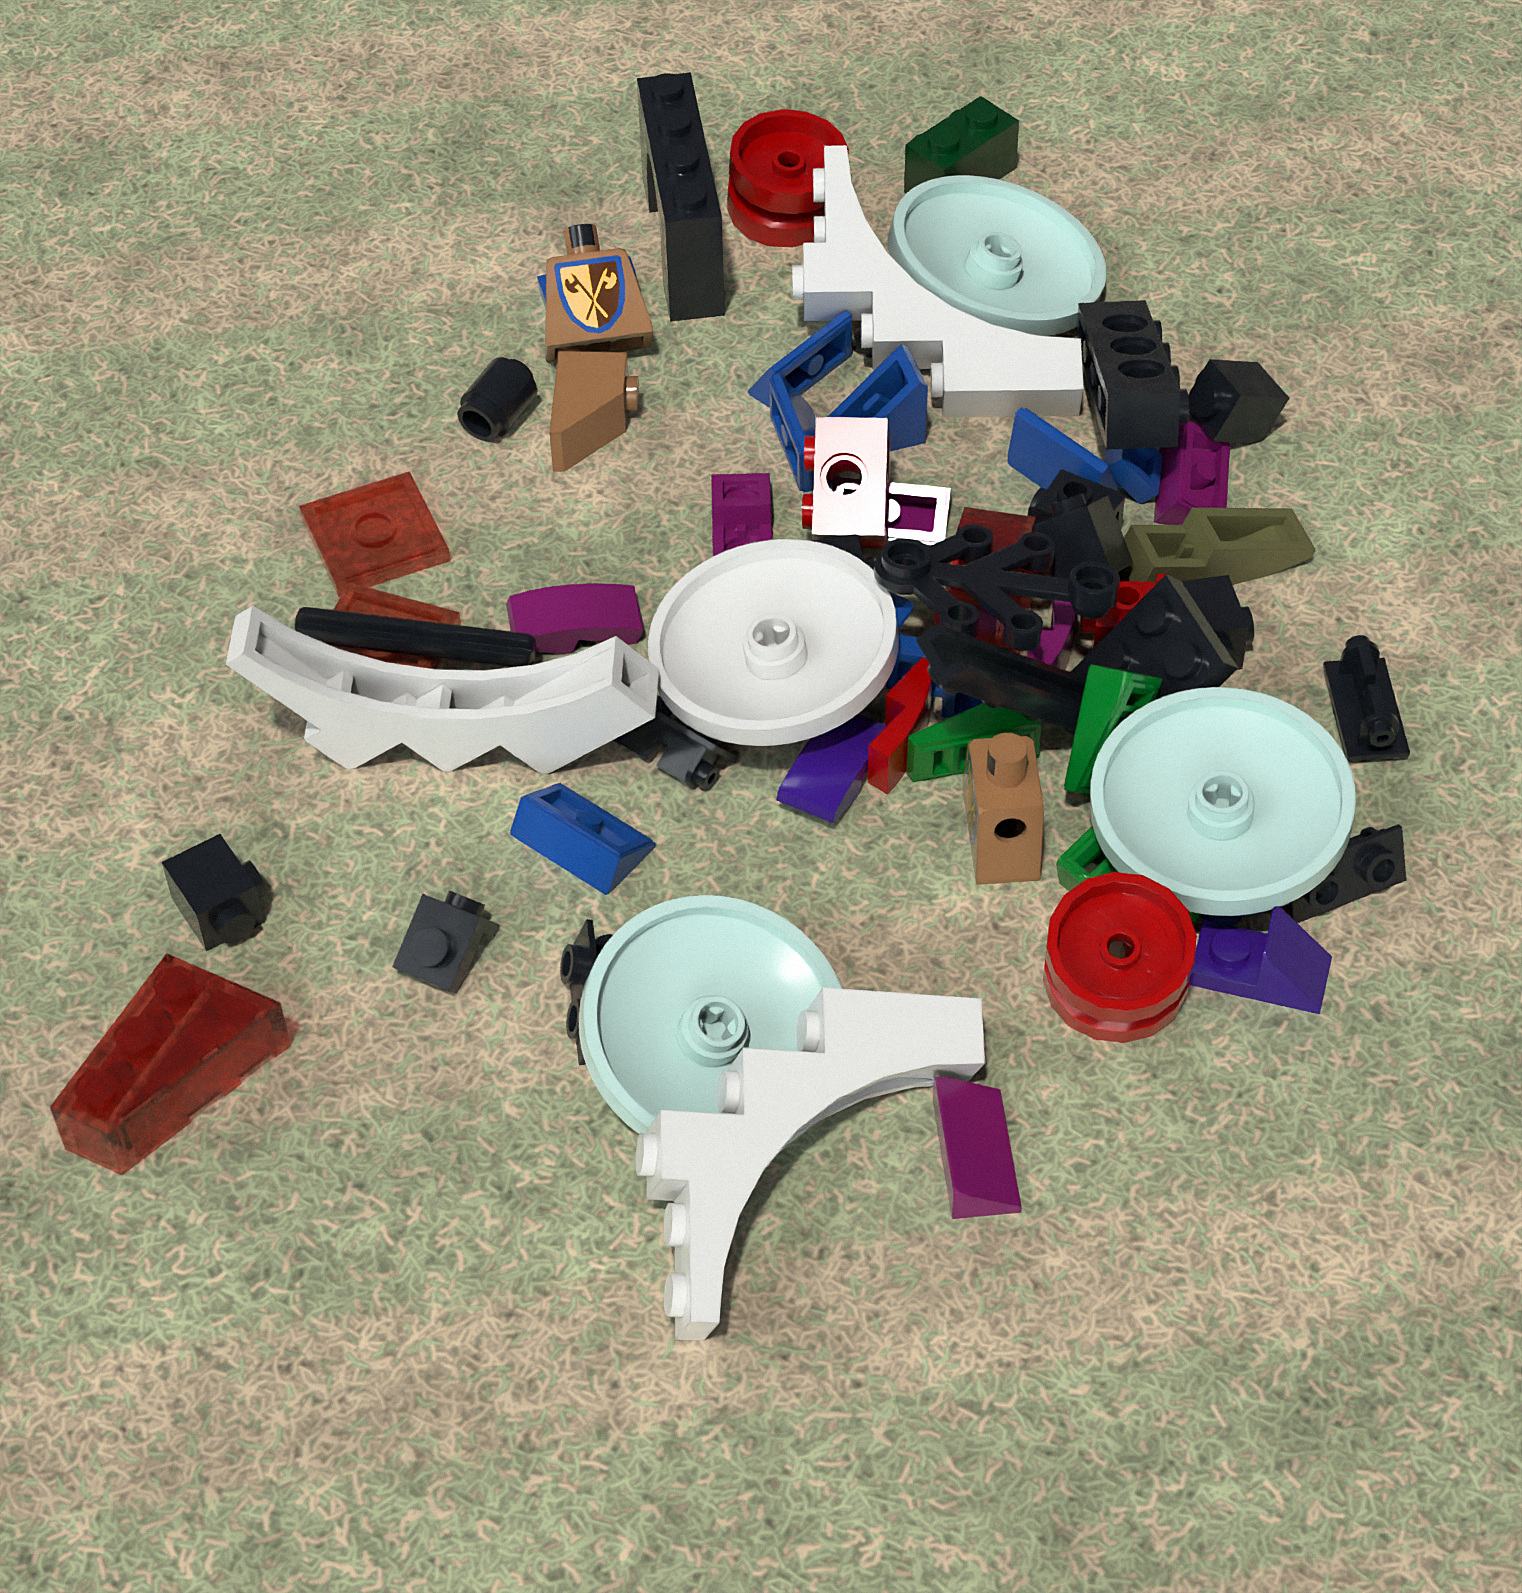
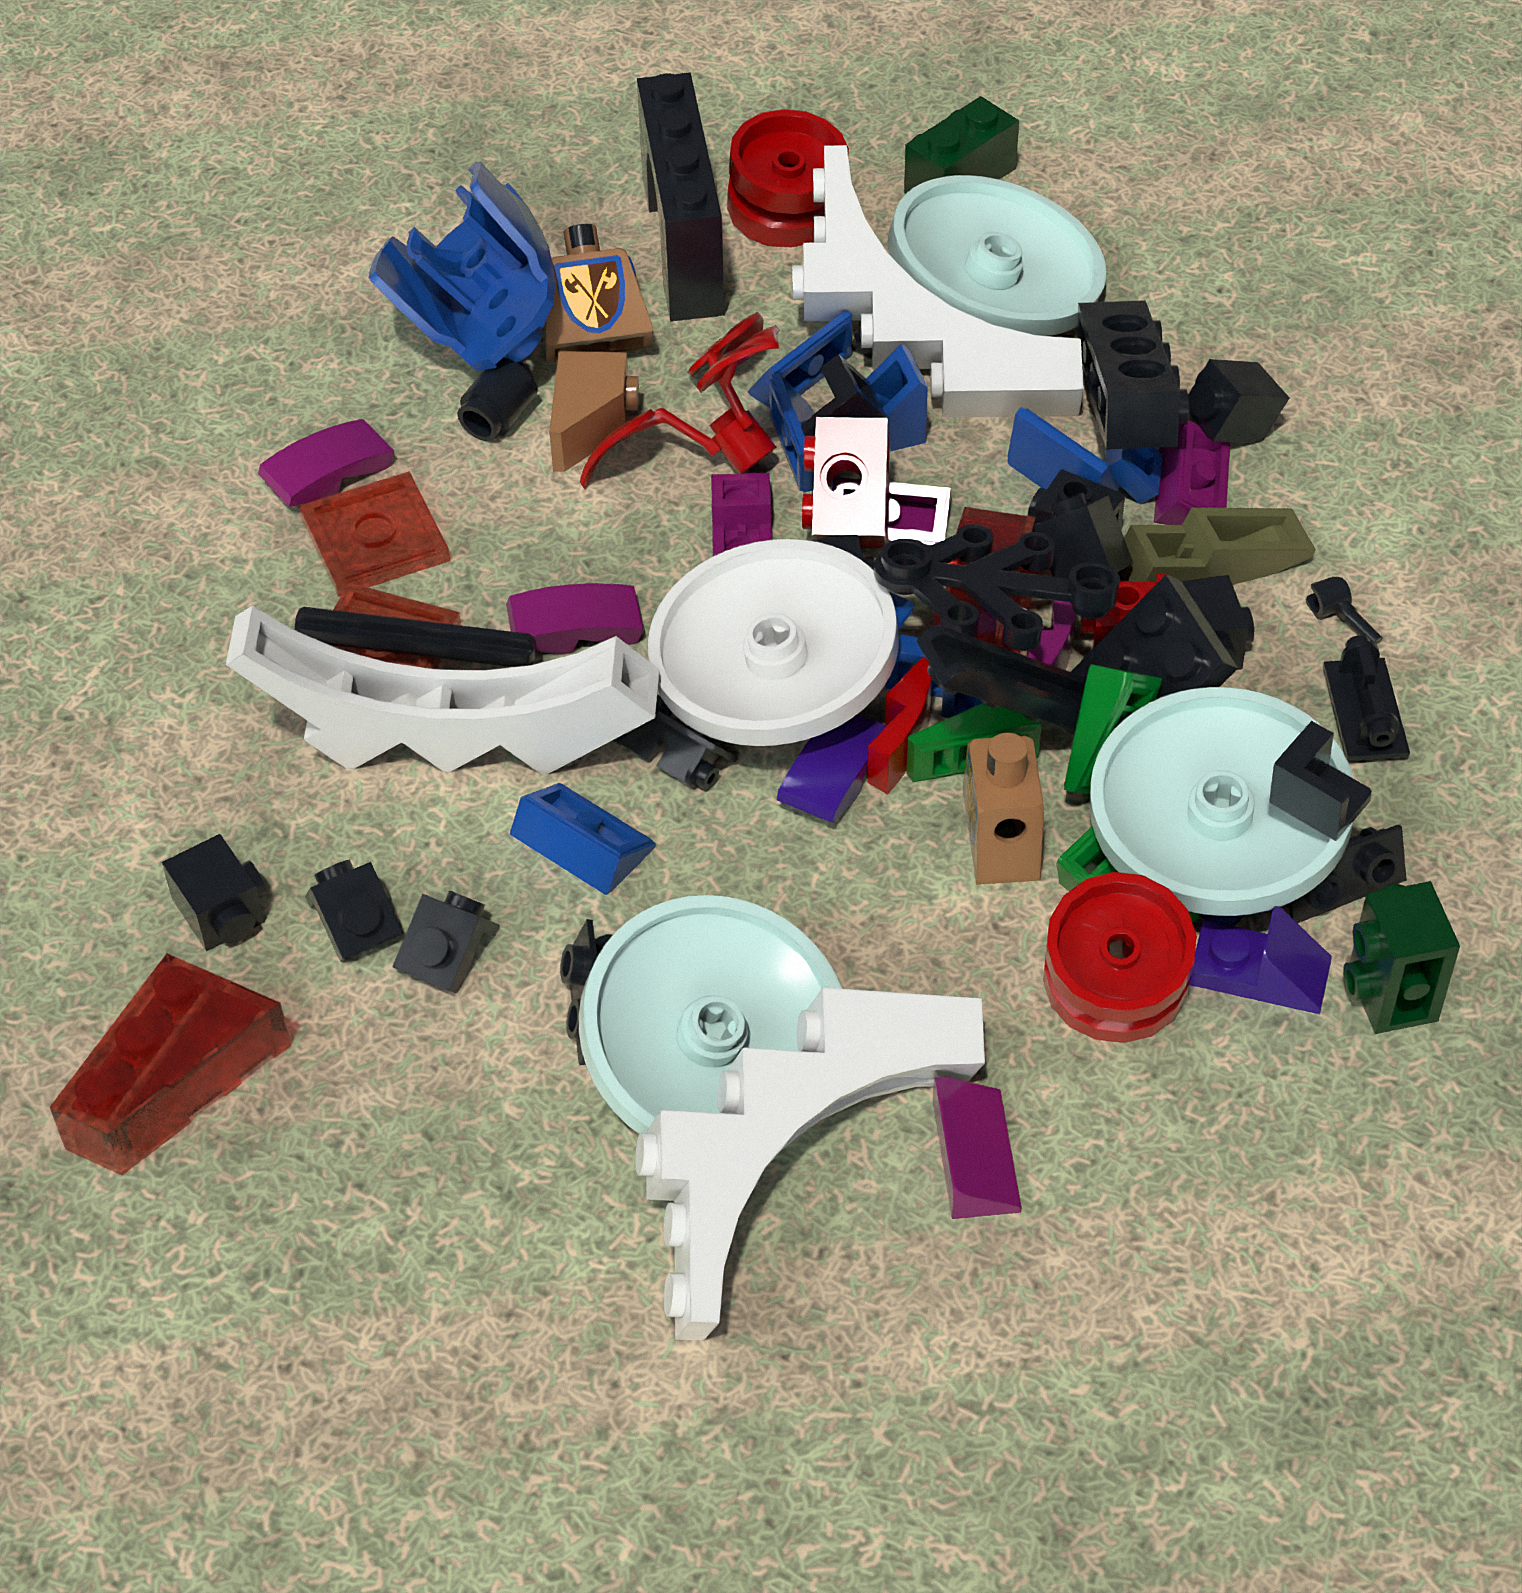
none -> magenta slope [258,419,394,507]
none -> black bracket [305,859,403,962]
none -> blue piece [368,161,555,371]
none -> red plant [580,312,780,489]
none -> black panel [801,354,889,436]
none -> black panel [1269,720,1372,841]
none -> black hand [1306,577,1383,644]
none -> dark green brick [1343,881,1460,1034]

